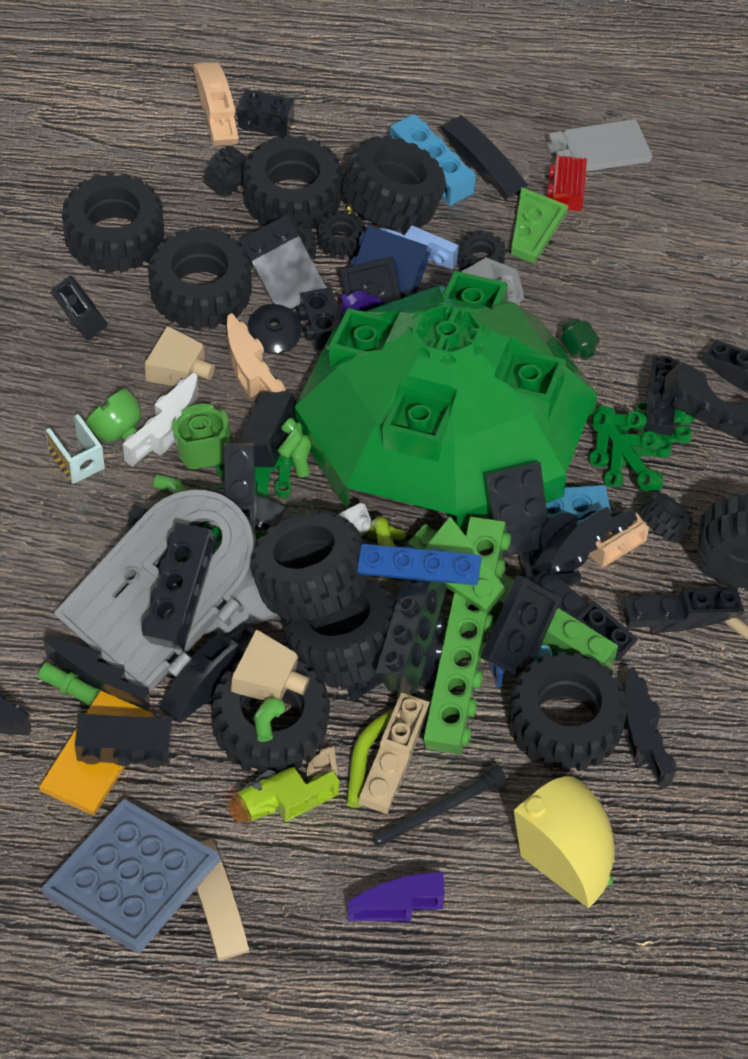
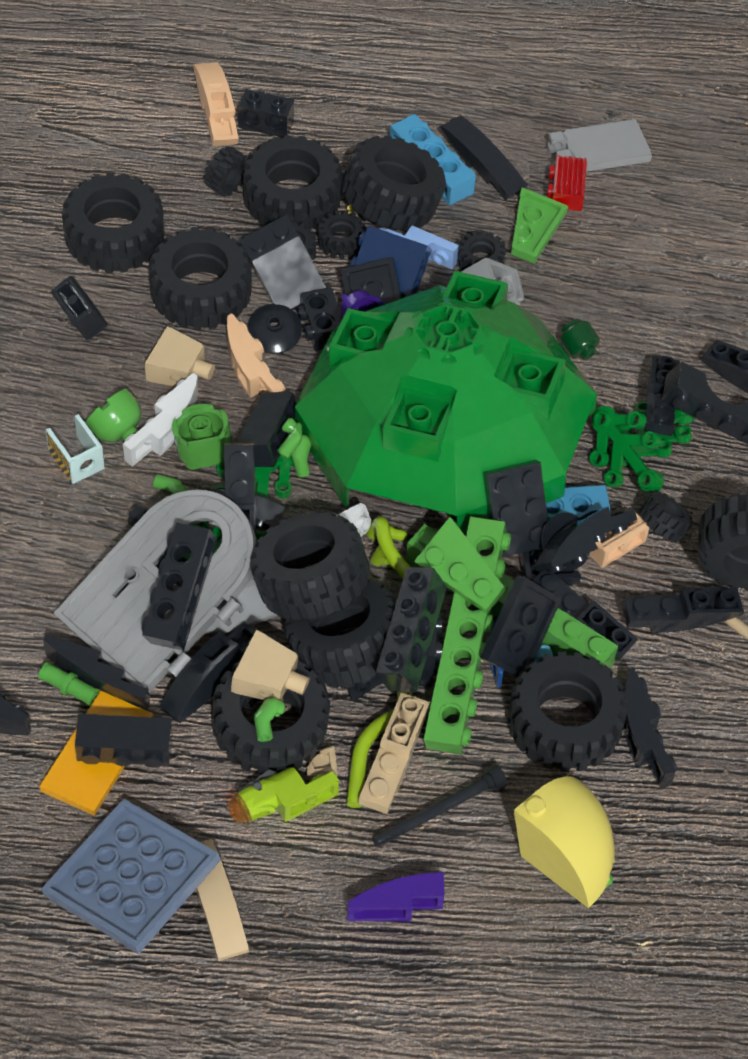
blue bracket [357,544,482,585] -> none

